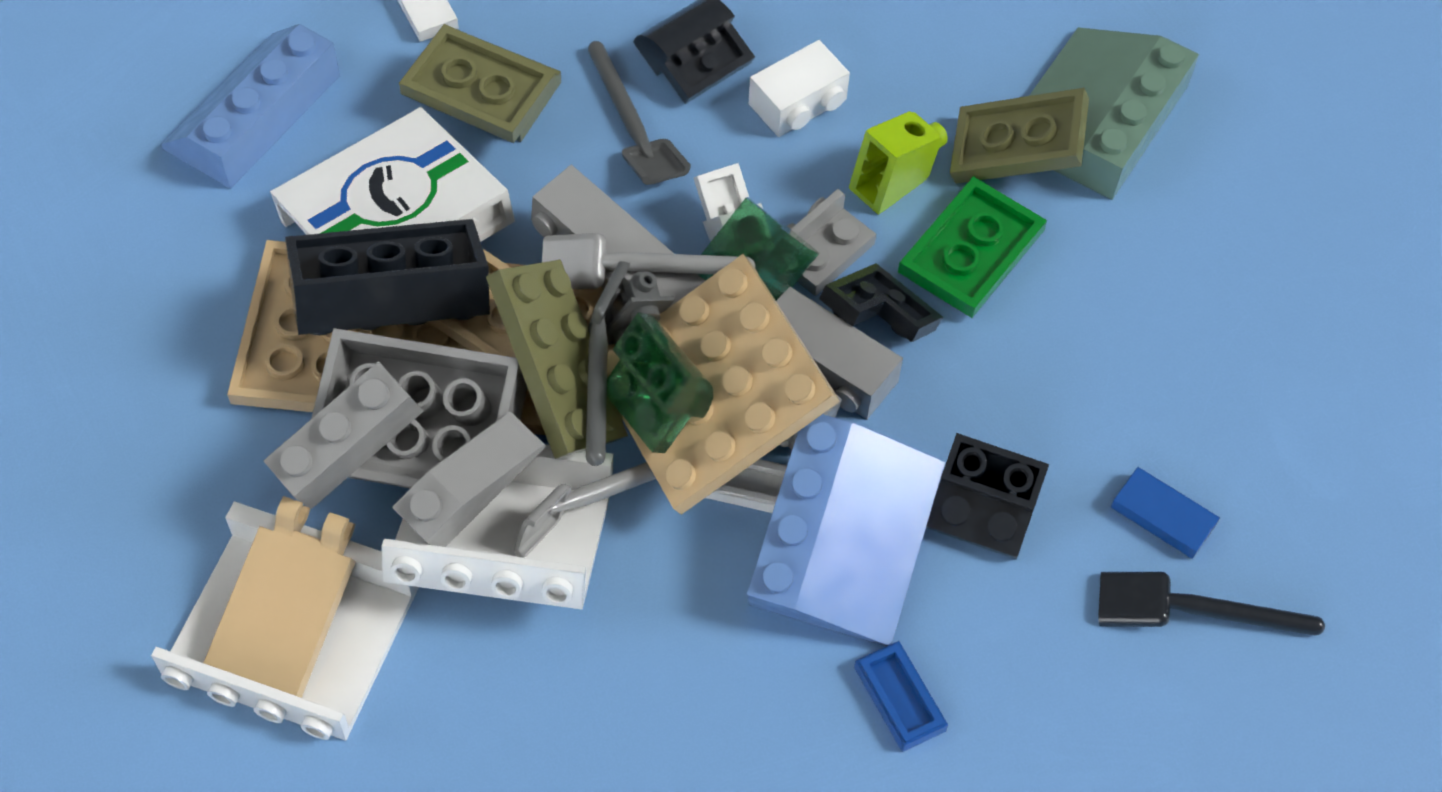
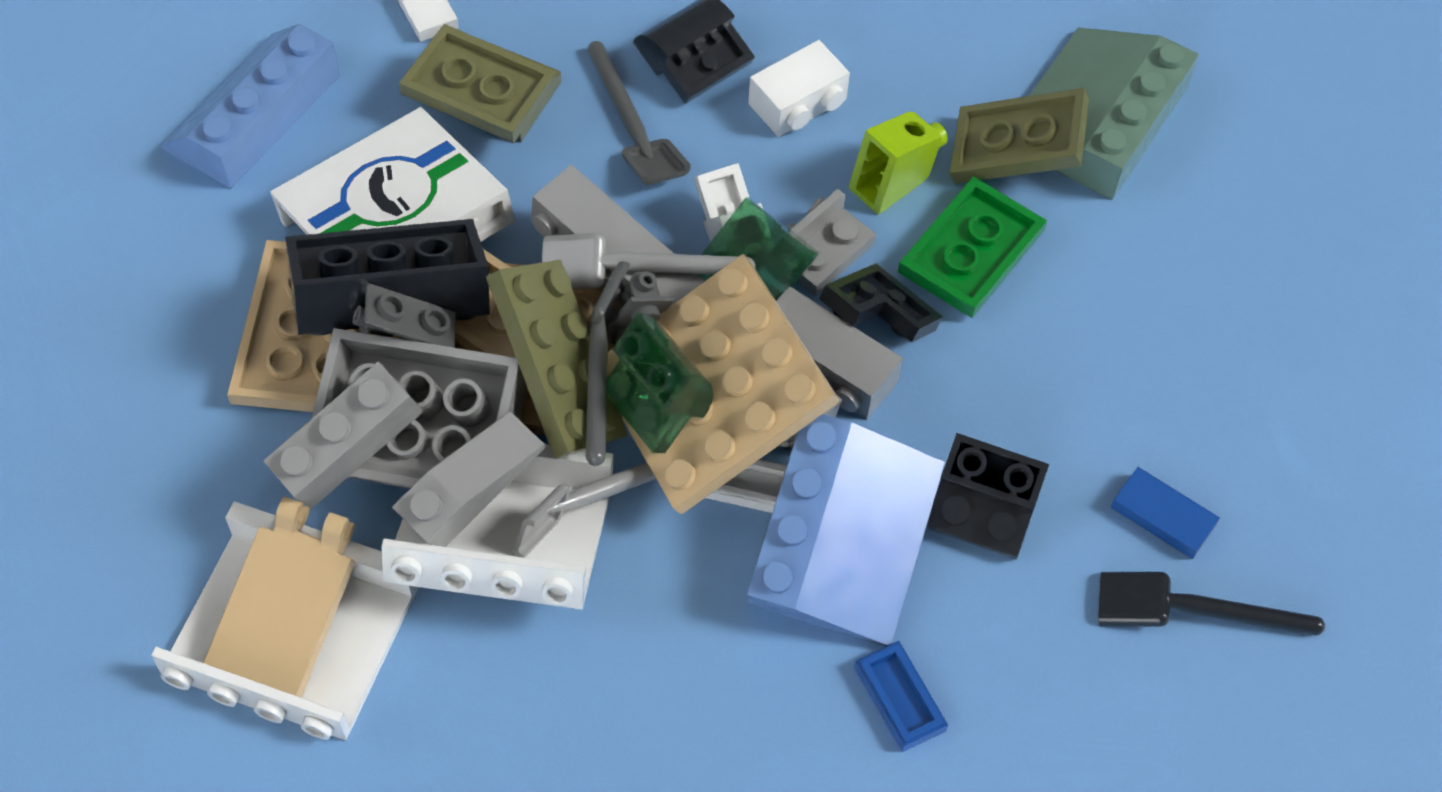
none -> dark grey hinge [353,283,456,348]

